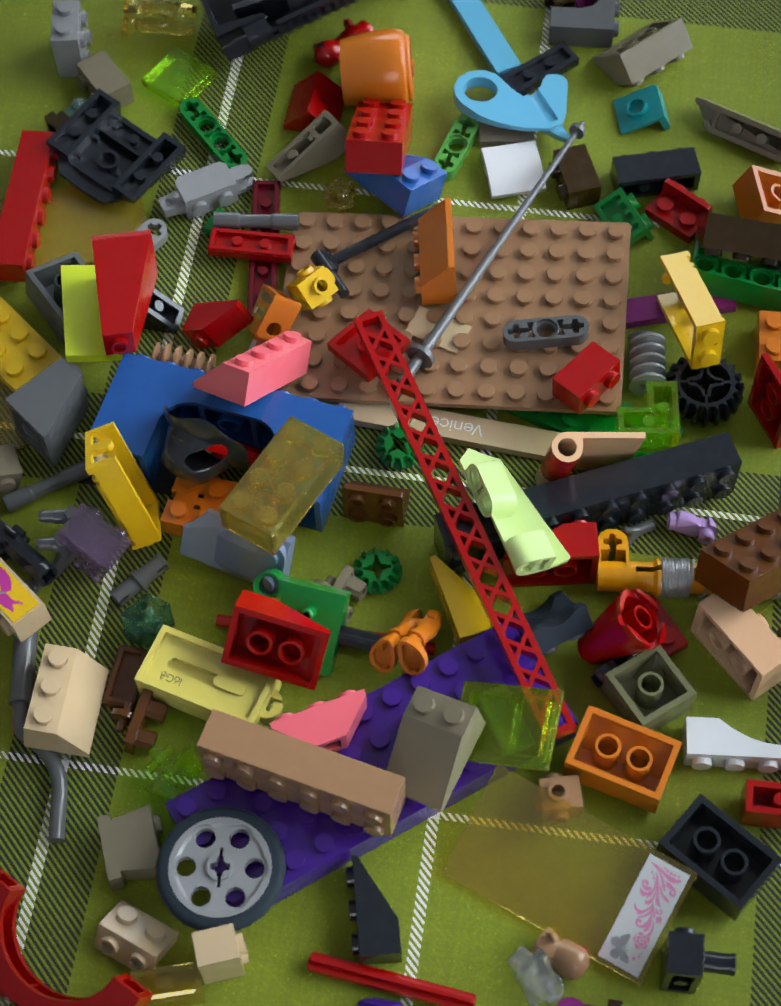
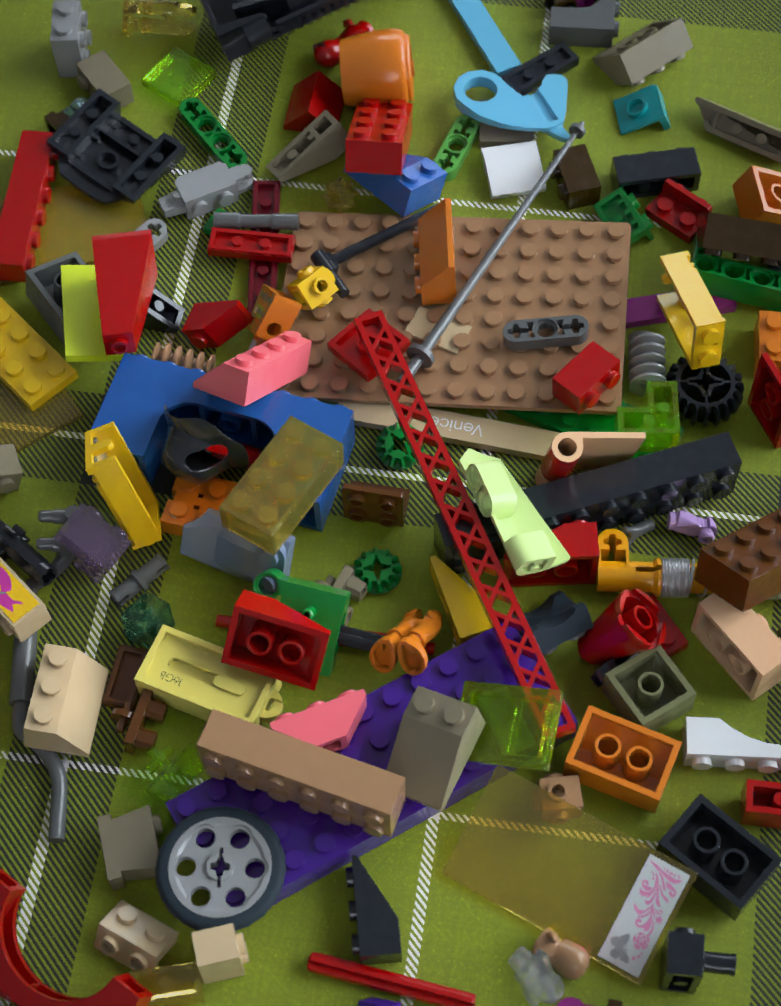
dark grey piece [2,460,92,513] -> none
dark grey slope [5,357,89,467] -> none

